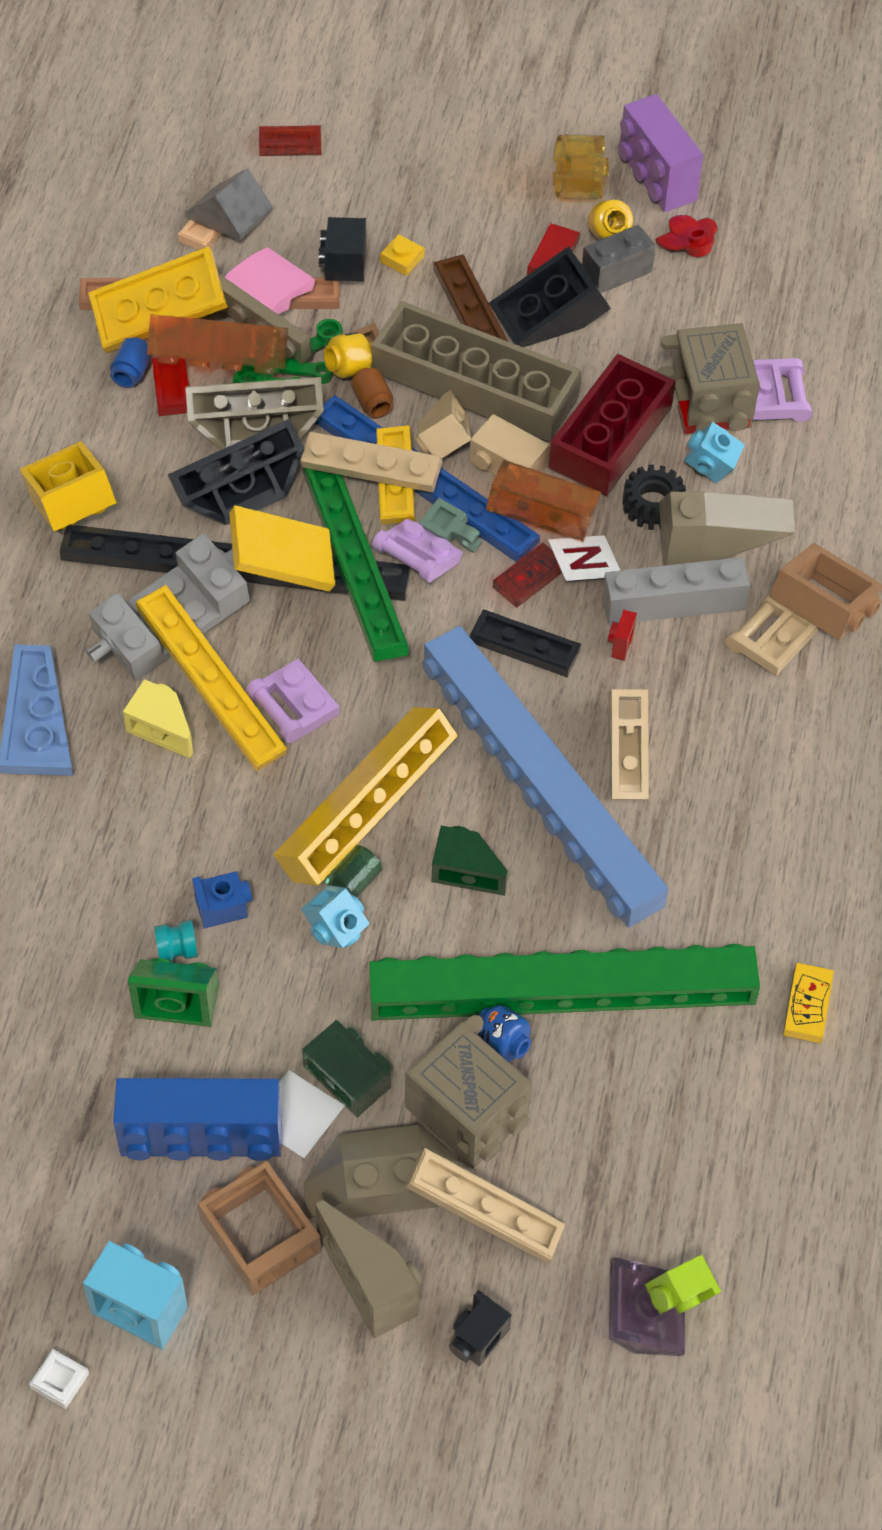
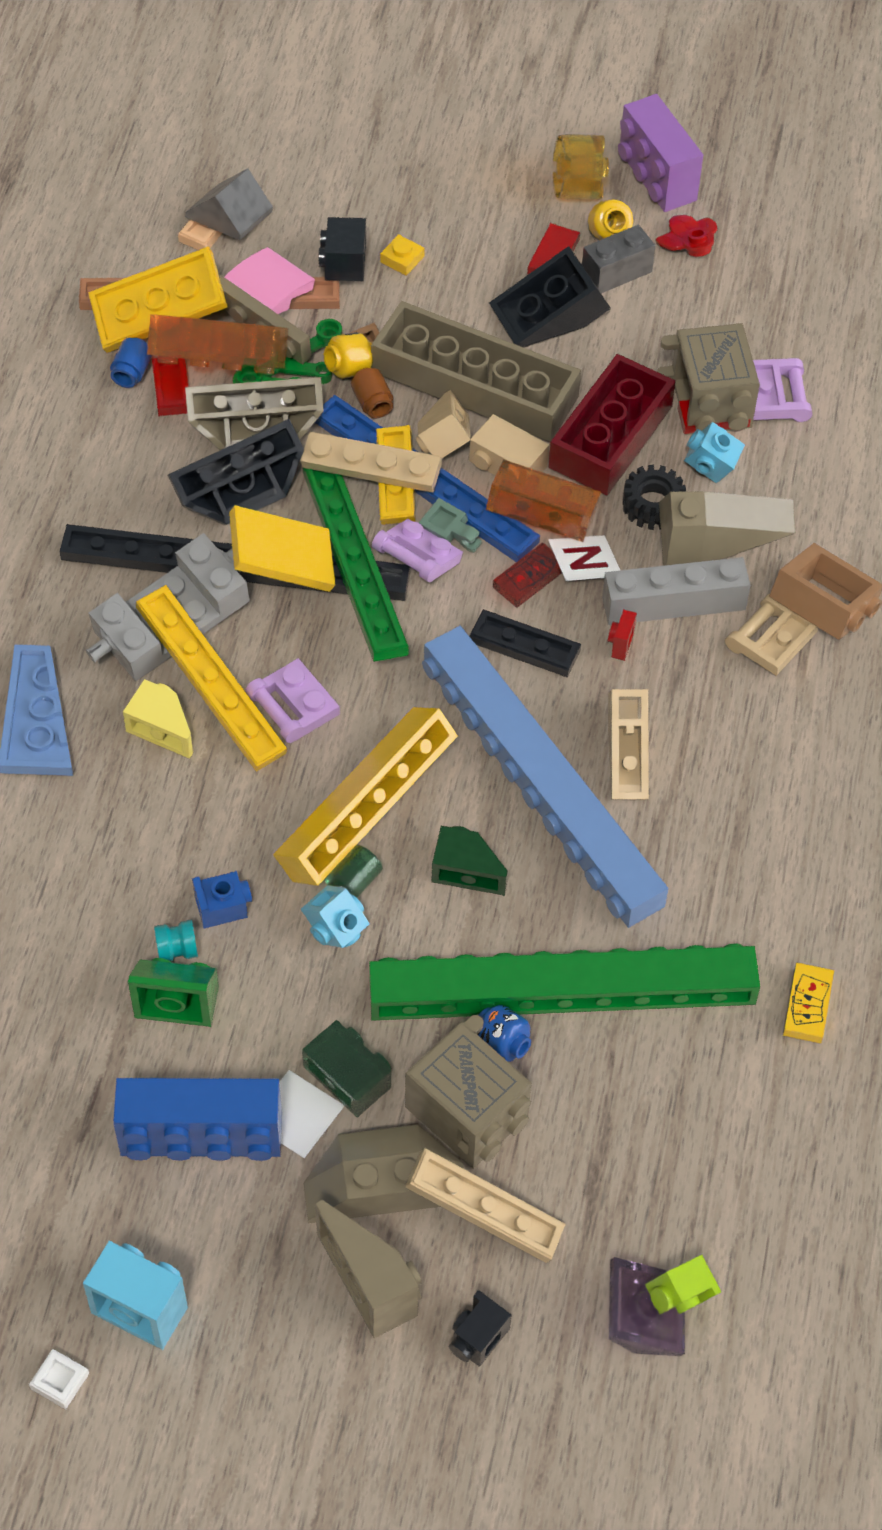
yellow brick [19,441,117,532] -> none
medium nougat window [197,1160,321,1296] -> none
clear red tile [259,125,322,156] -> none
reddish brown tile [433,254,508,341] -> none

